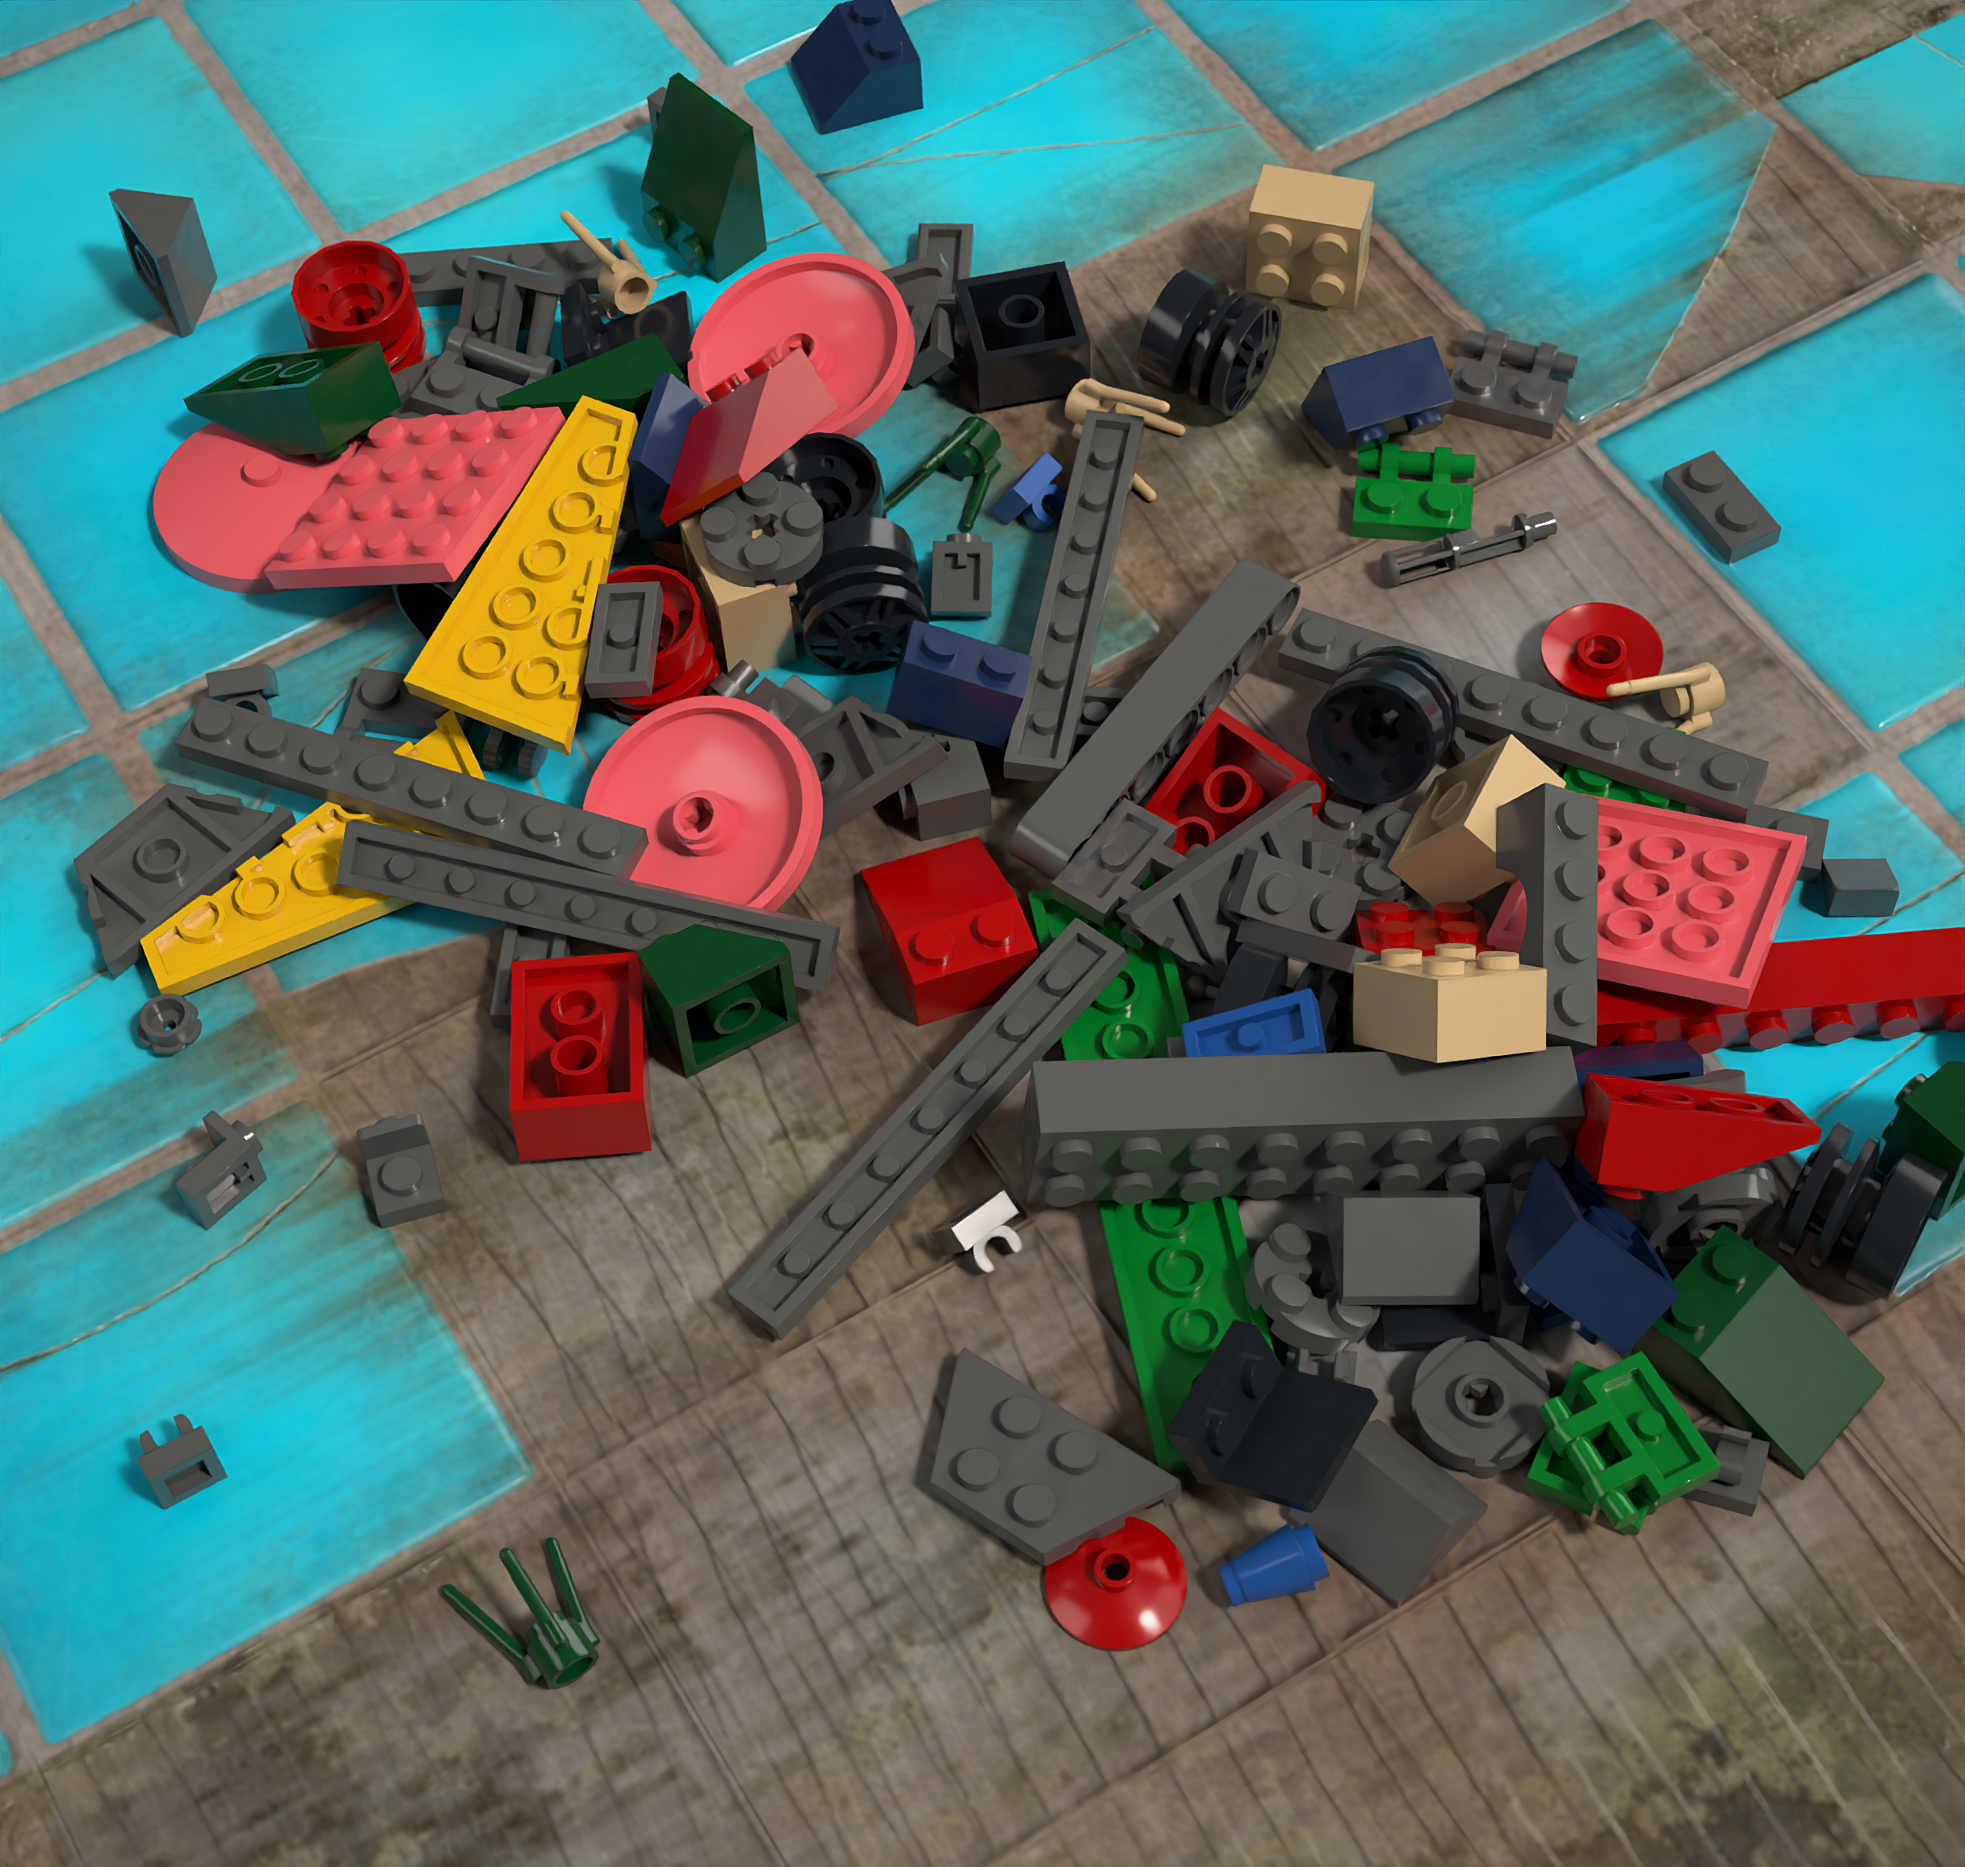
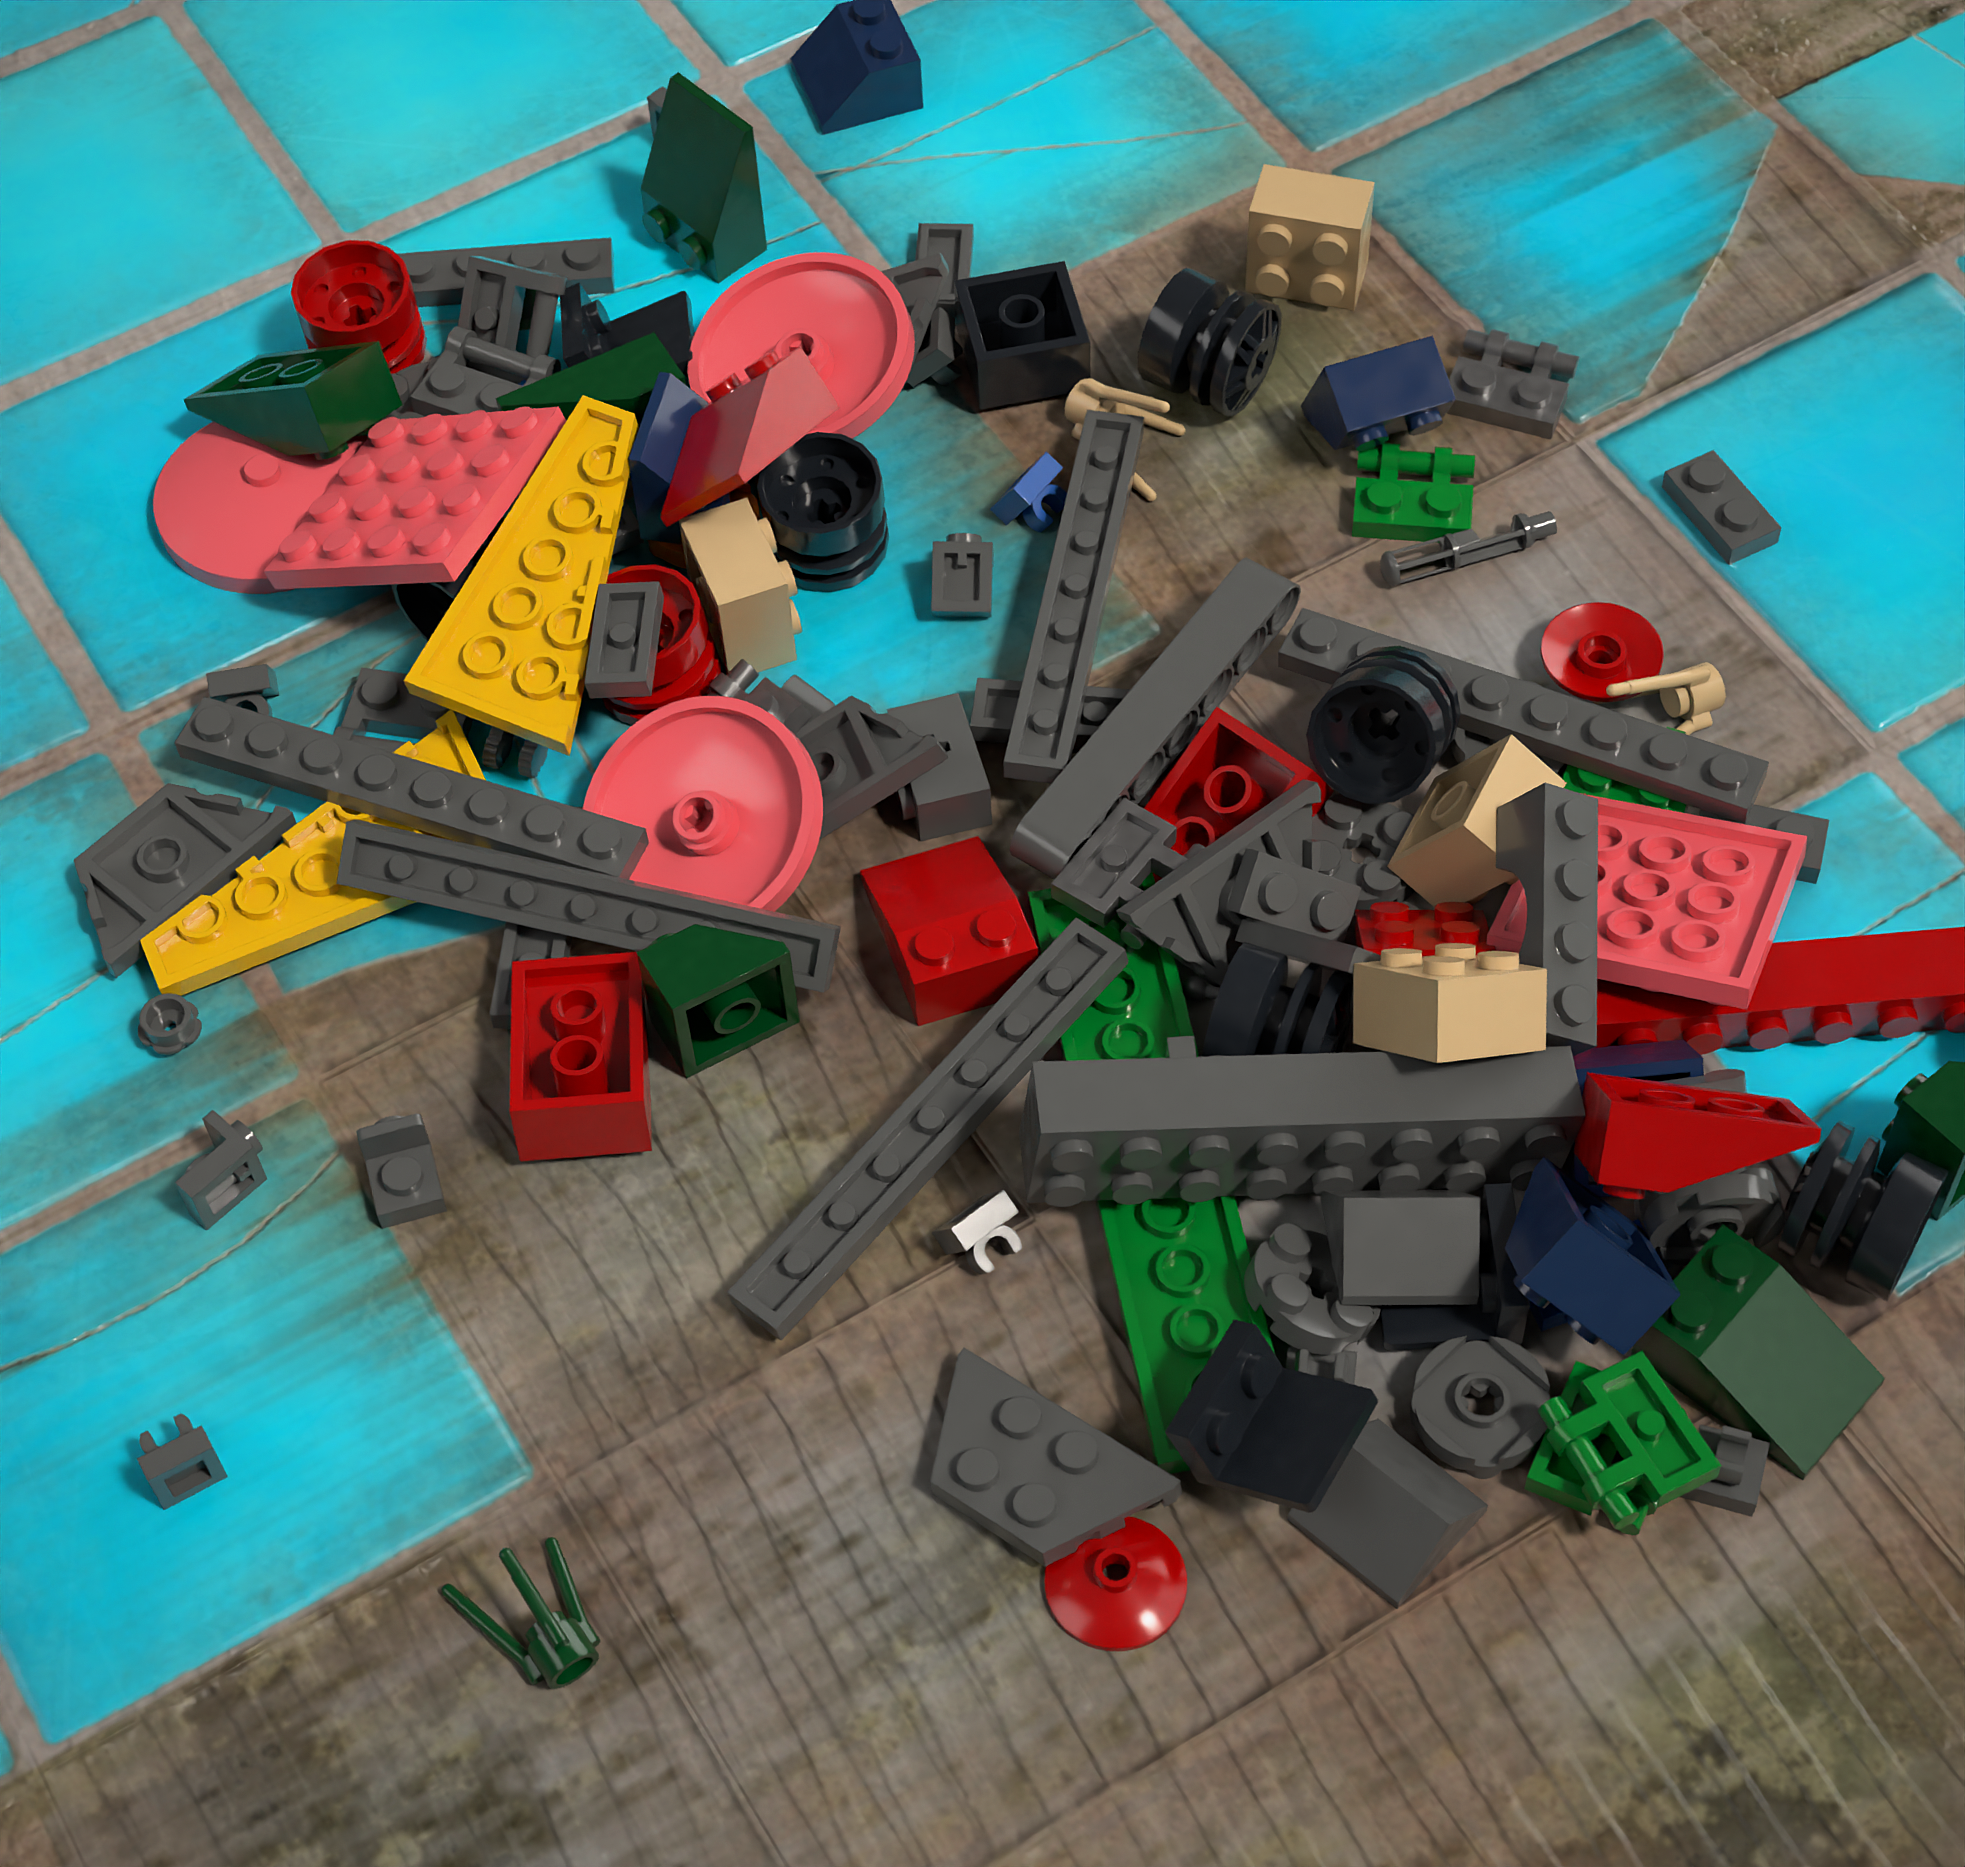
dark grey slope [108,189,217,338] -> none
tan plant [560,210,658,318] -> none
dark grey plate [700,471,824,588] -> none
black wheel [795,515,929,676] -> none
dark green plant [884,416,1002,532] -> none
dark blue slope [885,620,1033,749] -> none
blue plate [1182,988,1327,1057] -> none
blue cone [1217,1522,1330,1607] -> none
dark grey slope [1821,858,1900,916] -> none

